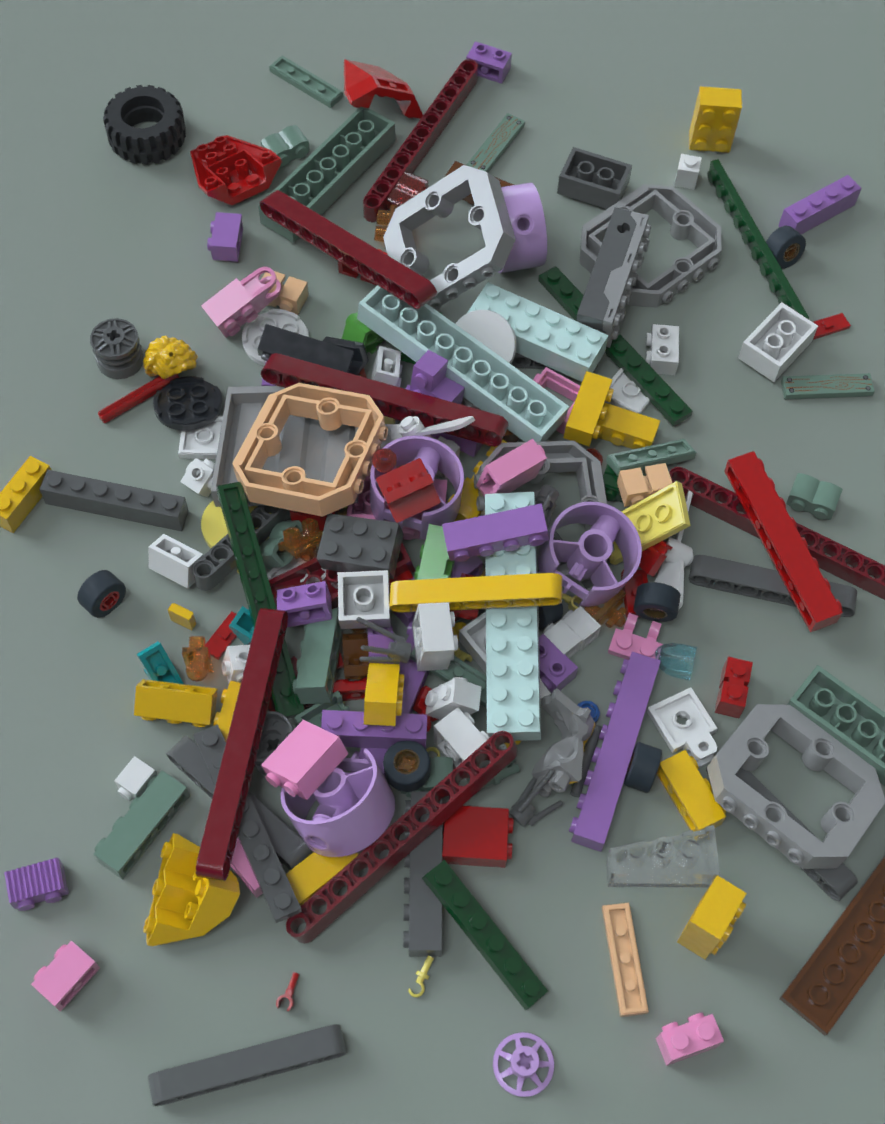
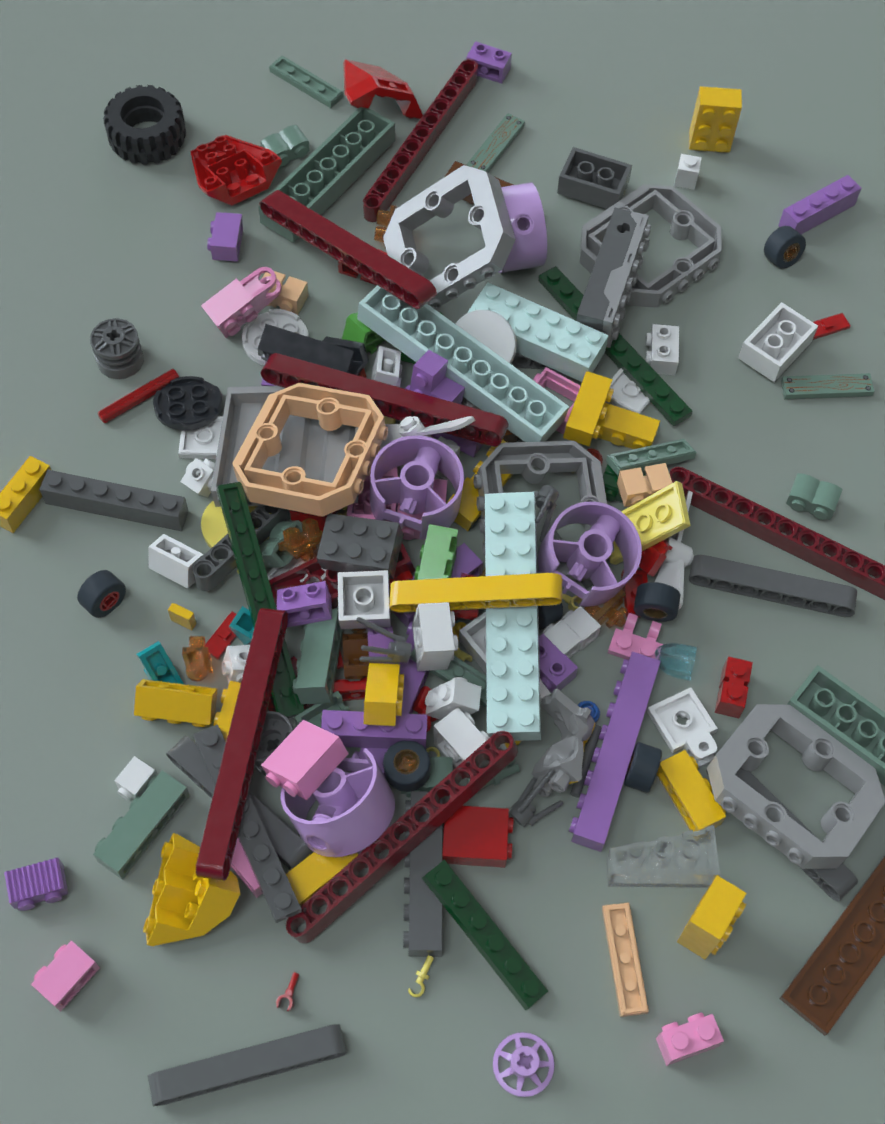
yellow hair [143,336,198,379] -> none
clear red plate [372,448,397,473] -> none
red bracket [376,458,441,523] -> none
clear red brick [386,171,429,213] -> none
medium lavender brick [442,503,549,562] -> none
bright pink brick [476,439,547,497] -> none
dark green plate [707,159,809,320] -> none
red brick [724,451,843,633] -> none

